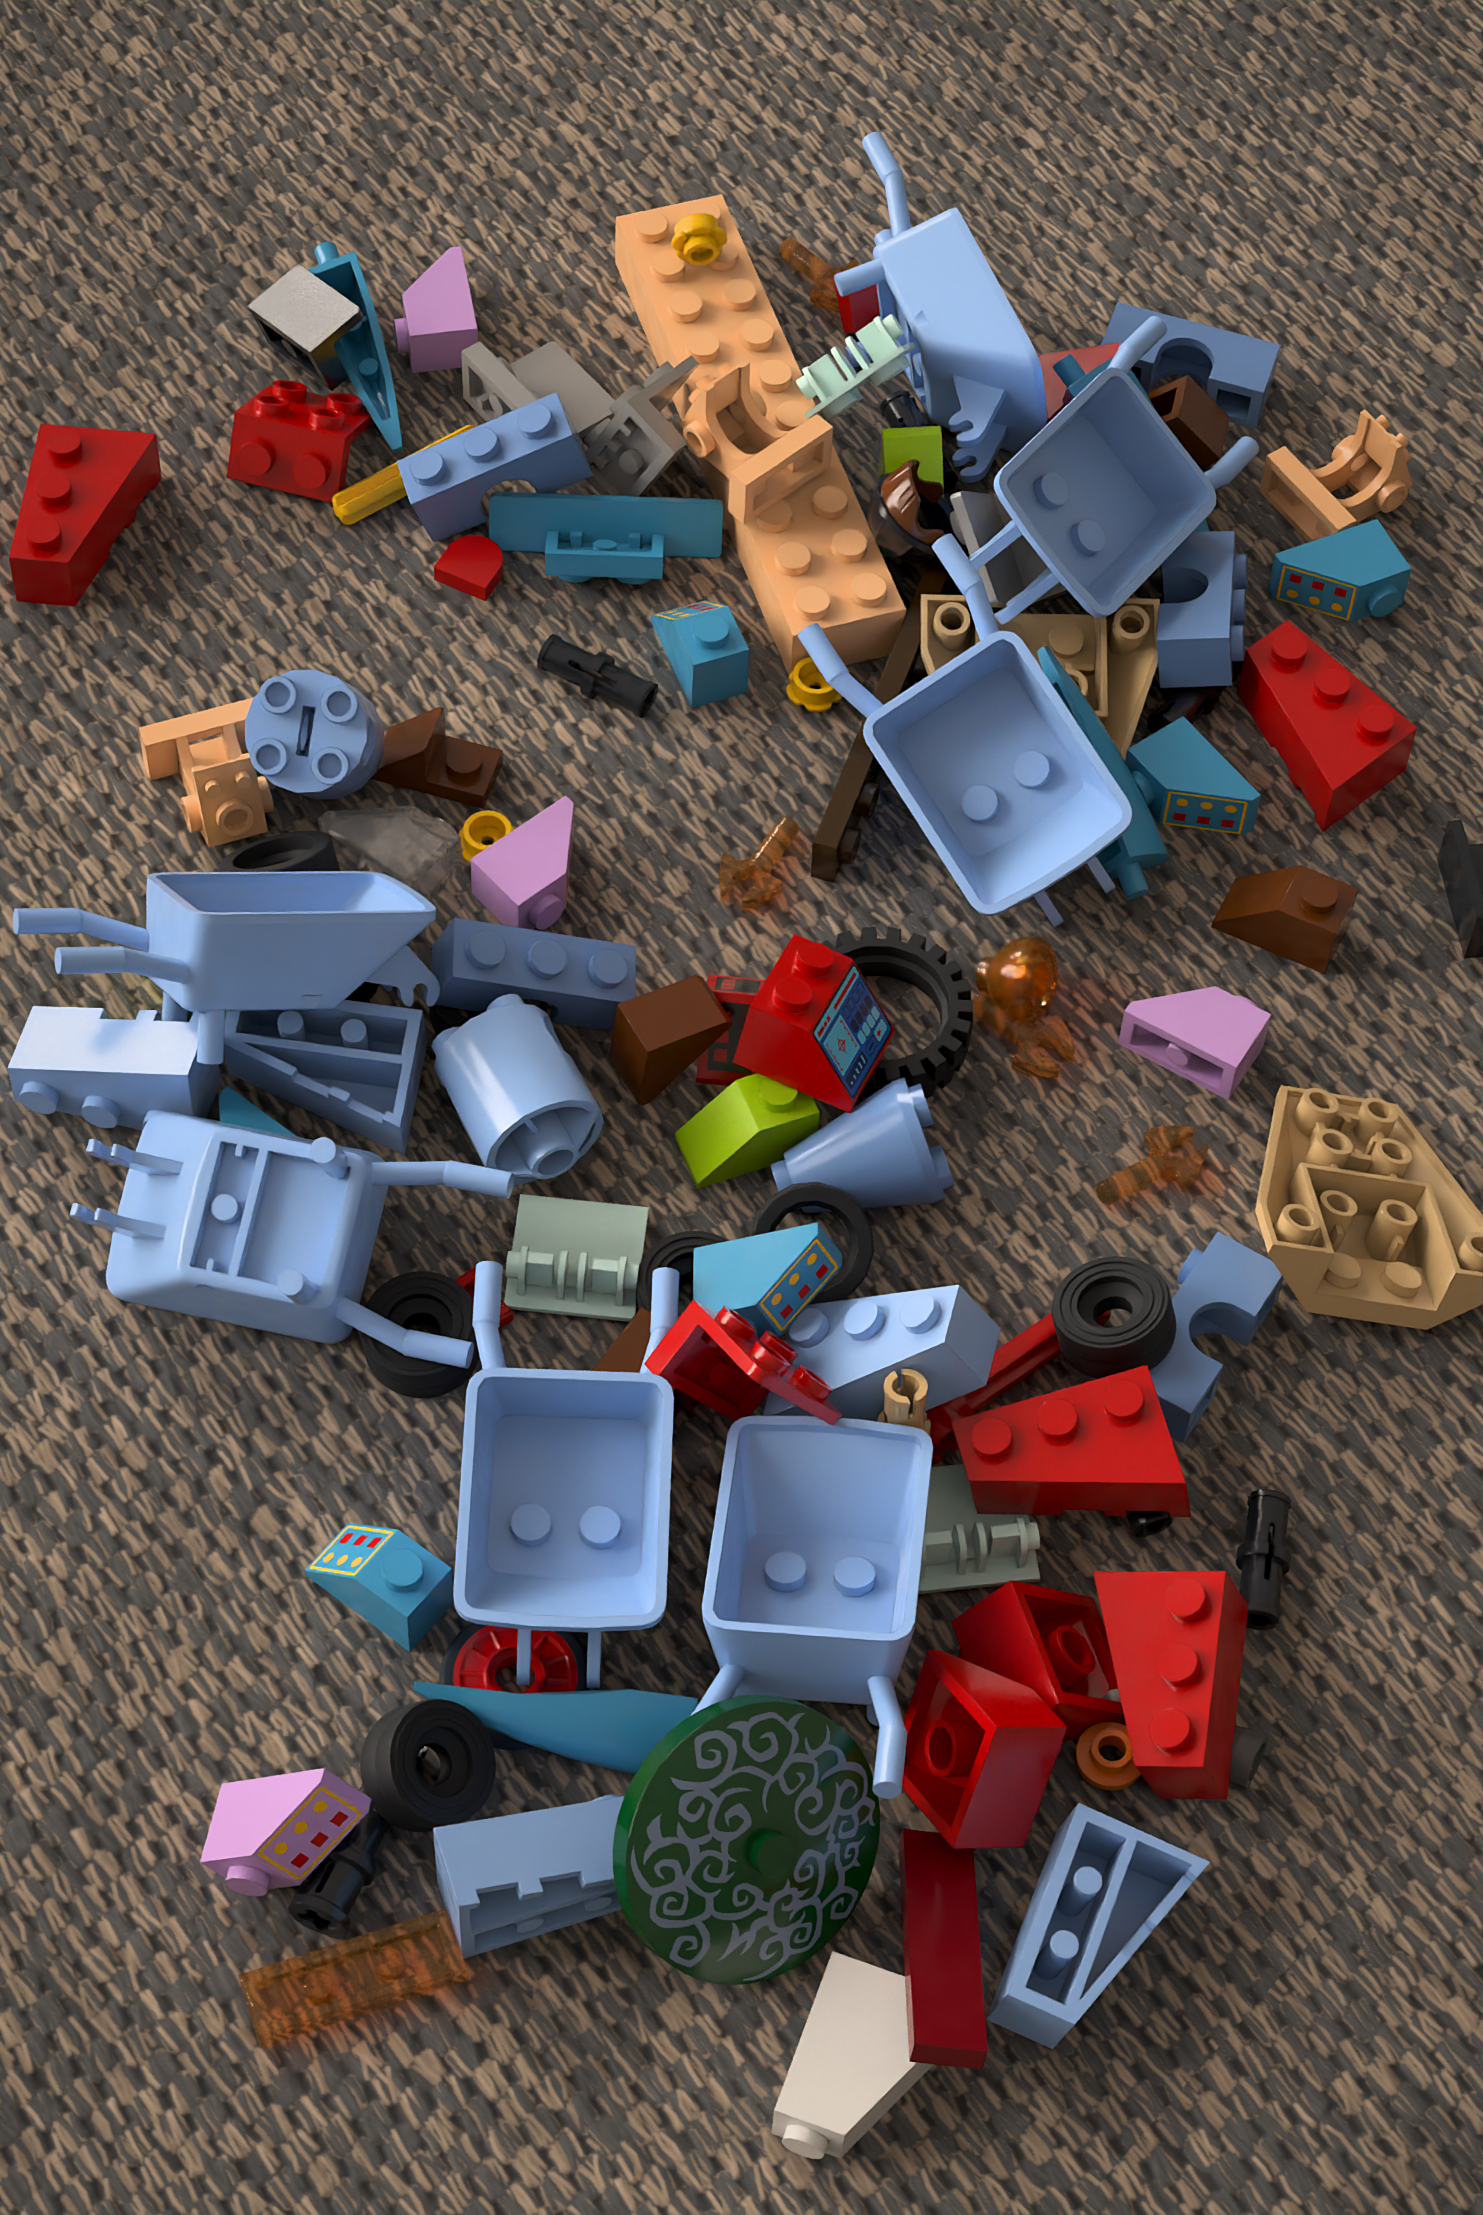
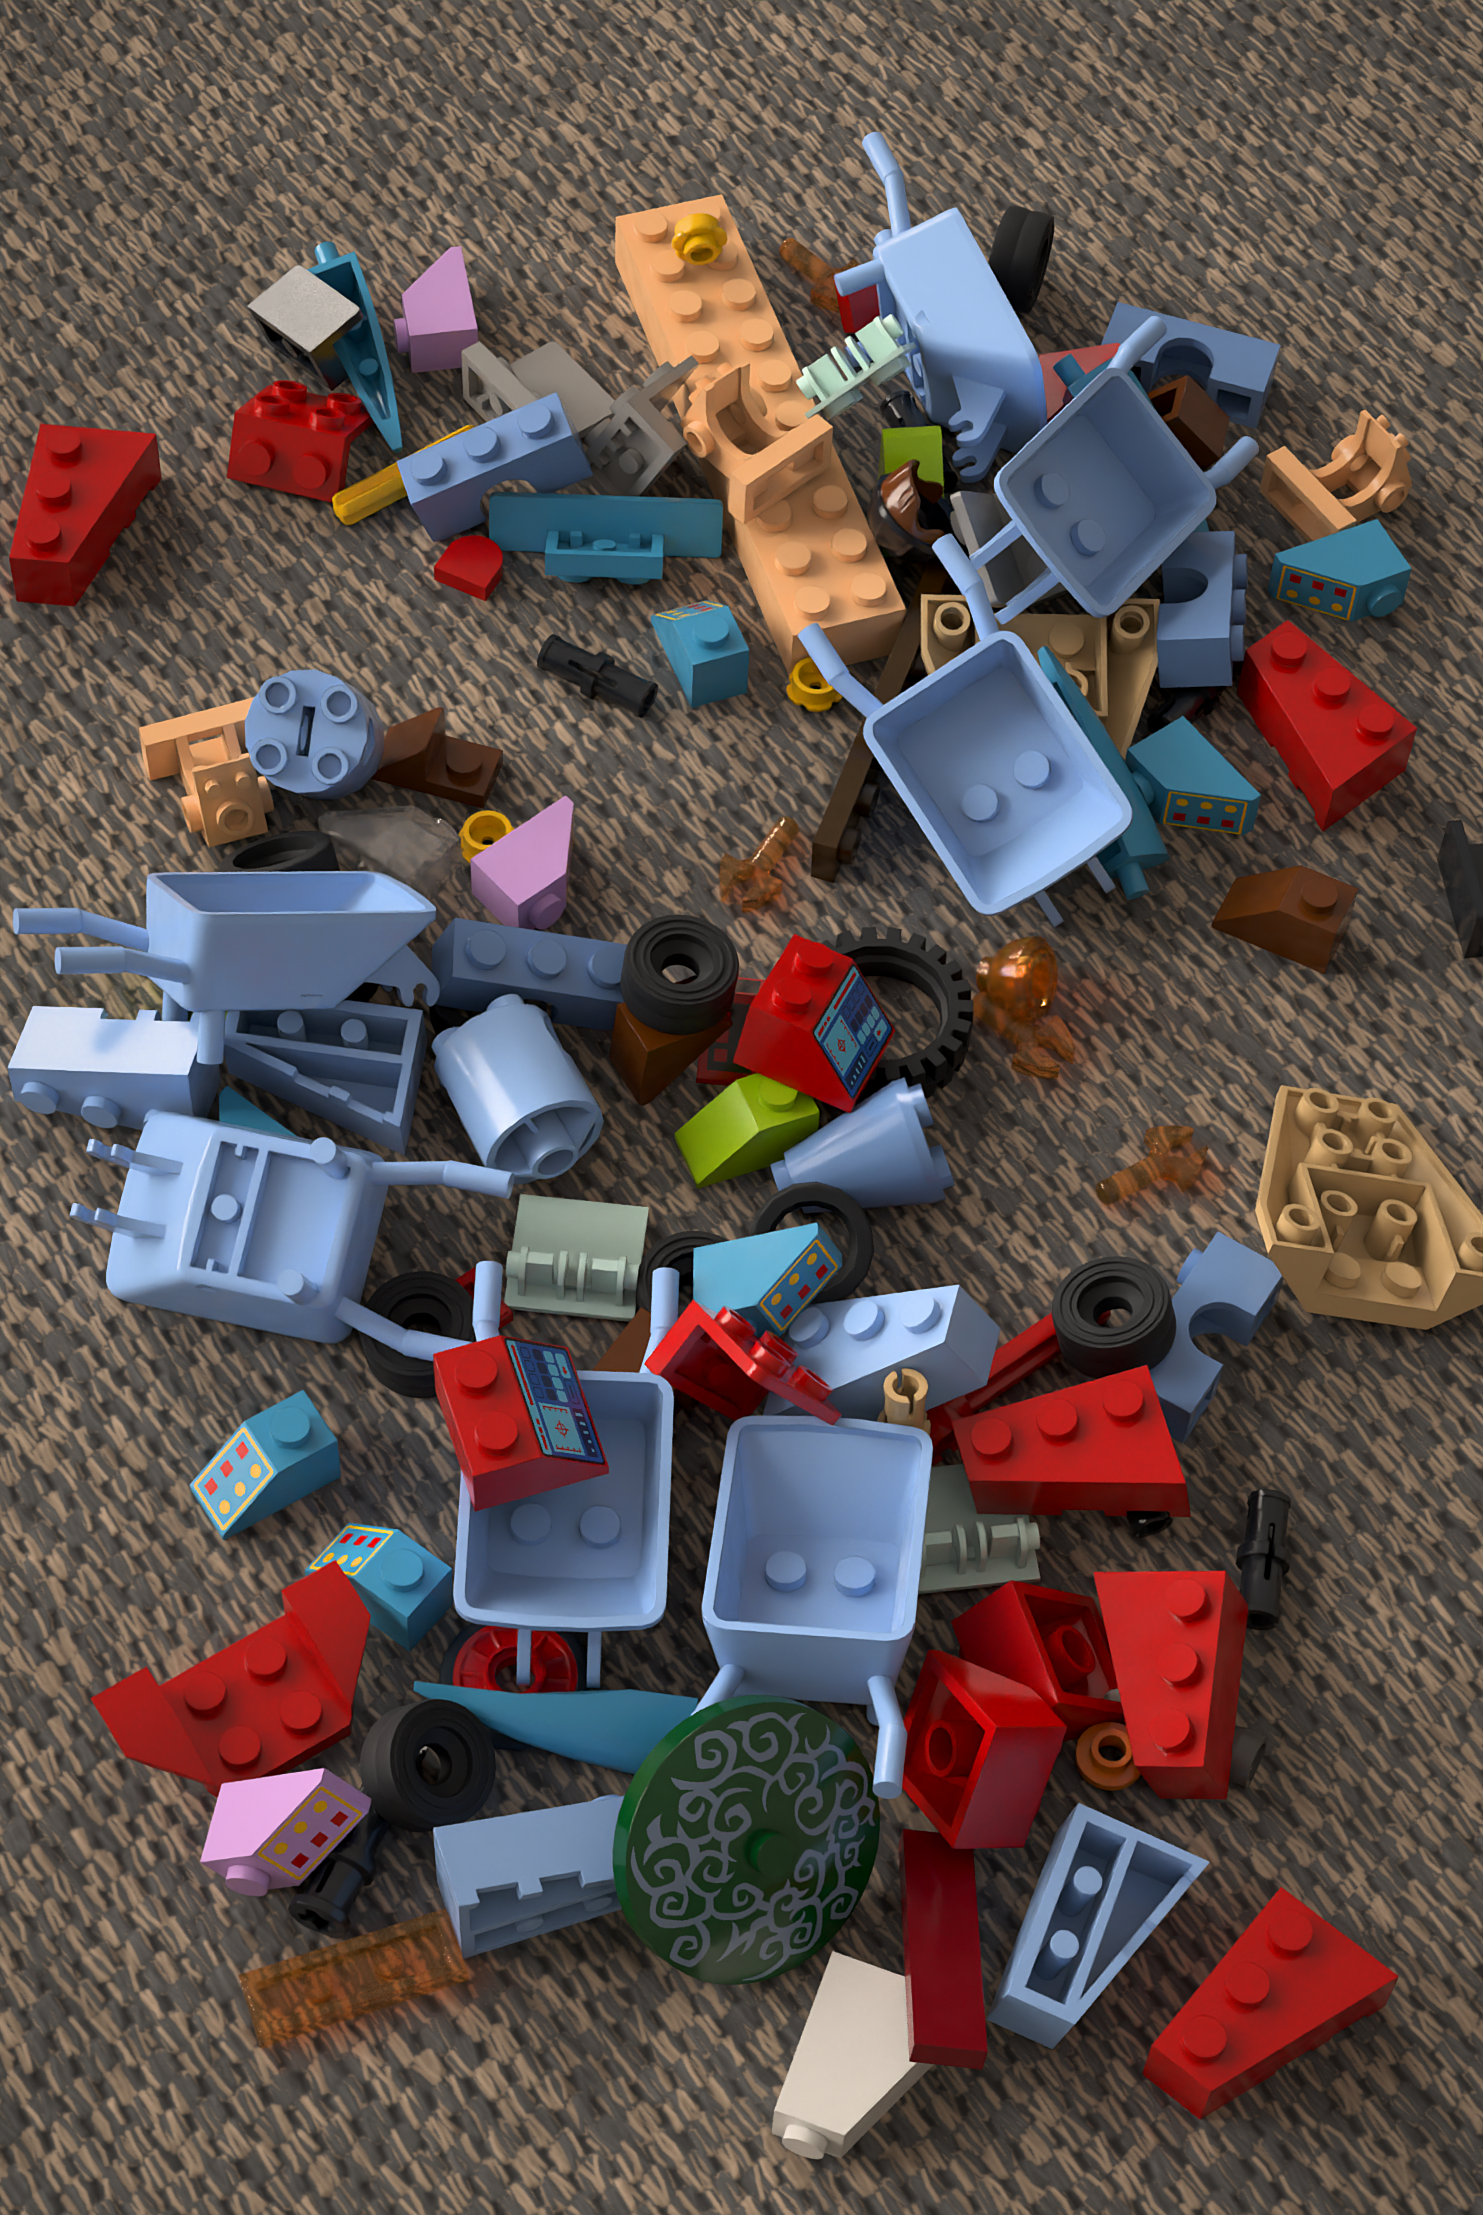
lavender slope [1118,986,1272,1100] -> none
none -> red piece [91,1560,371,1799]
none -> dark azure slope [190,1390,341,1541]
none -> red slope [433,1335,609,1512]
none -> black tyre [620,915,739,1035]
none -> black tyre [988,206,1055,313]
none -> red wedge [1142,1887,1399,2120]

